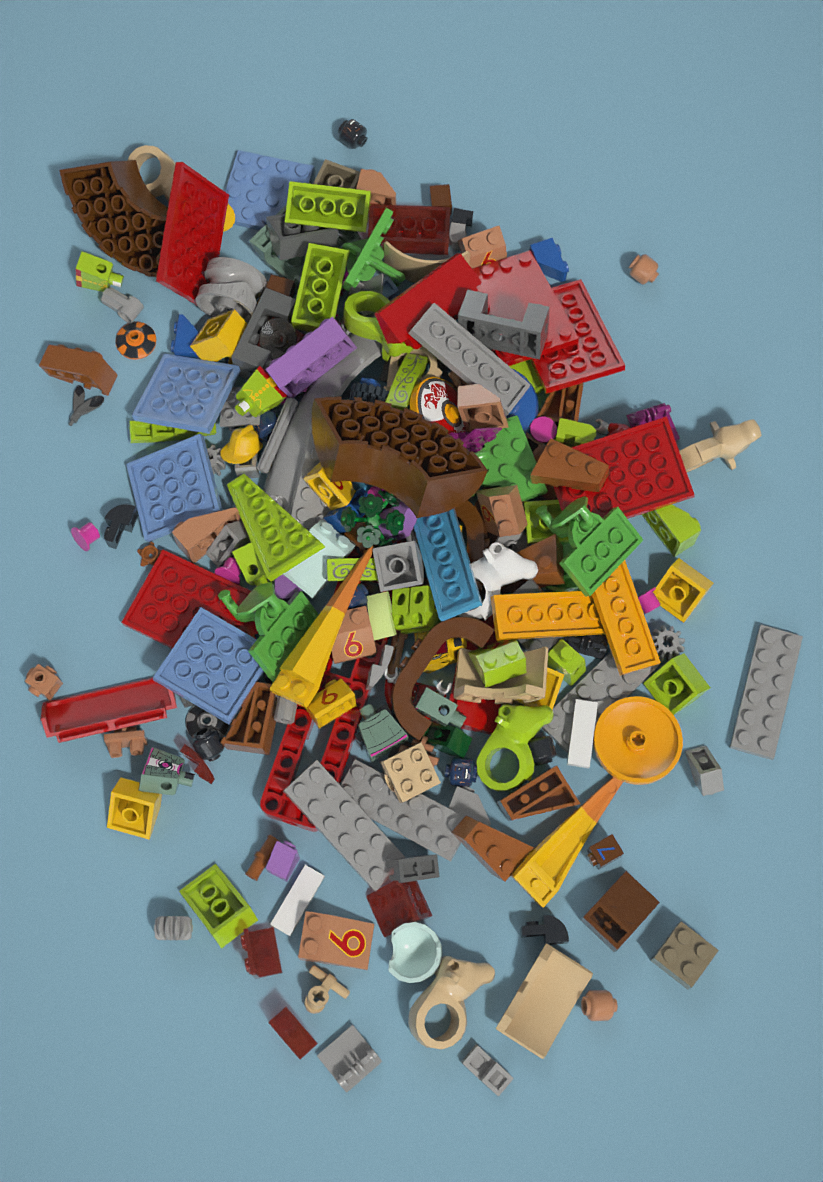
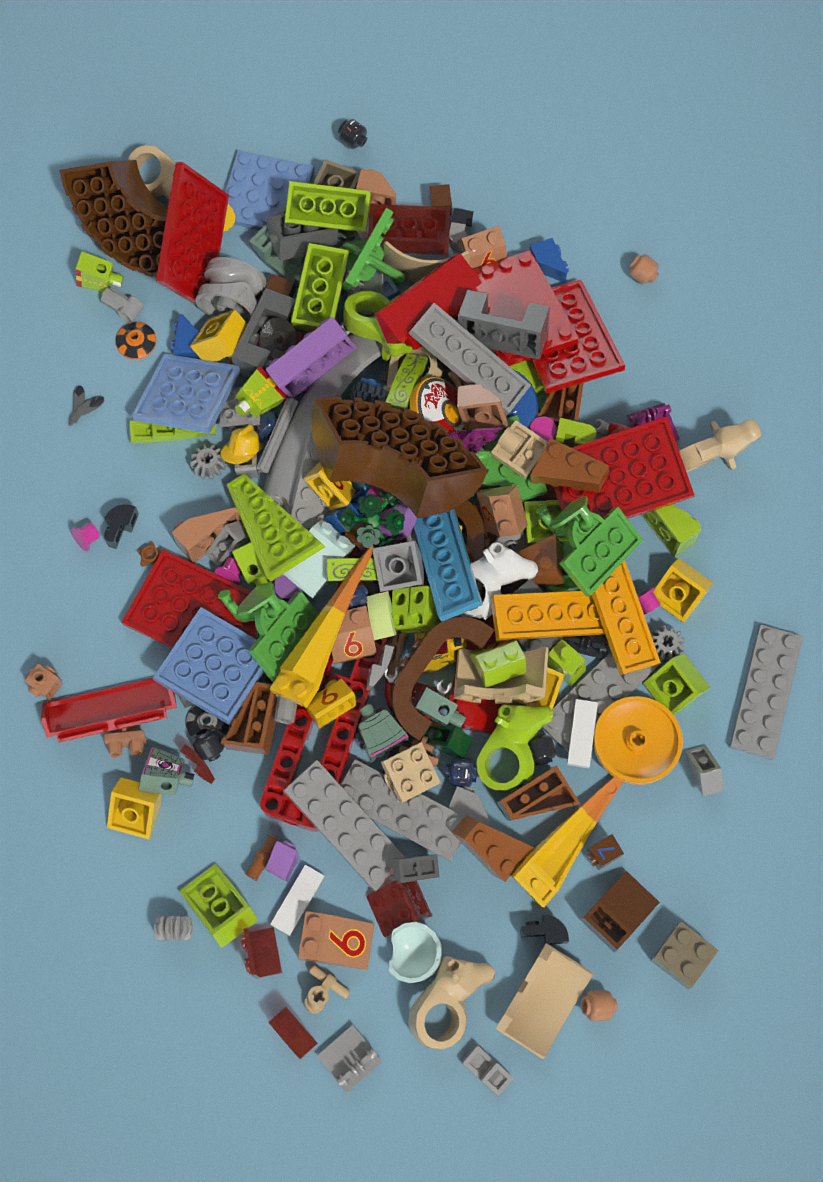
dark orange wedge [39,344,118,396] -> none
medium blue plate [126,434,223,542] -> none
none -> tan plate [491,420,548,479]

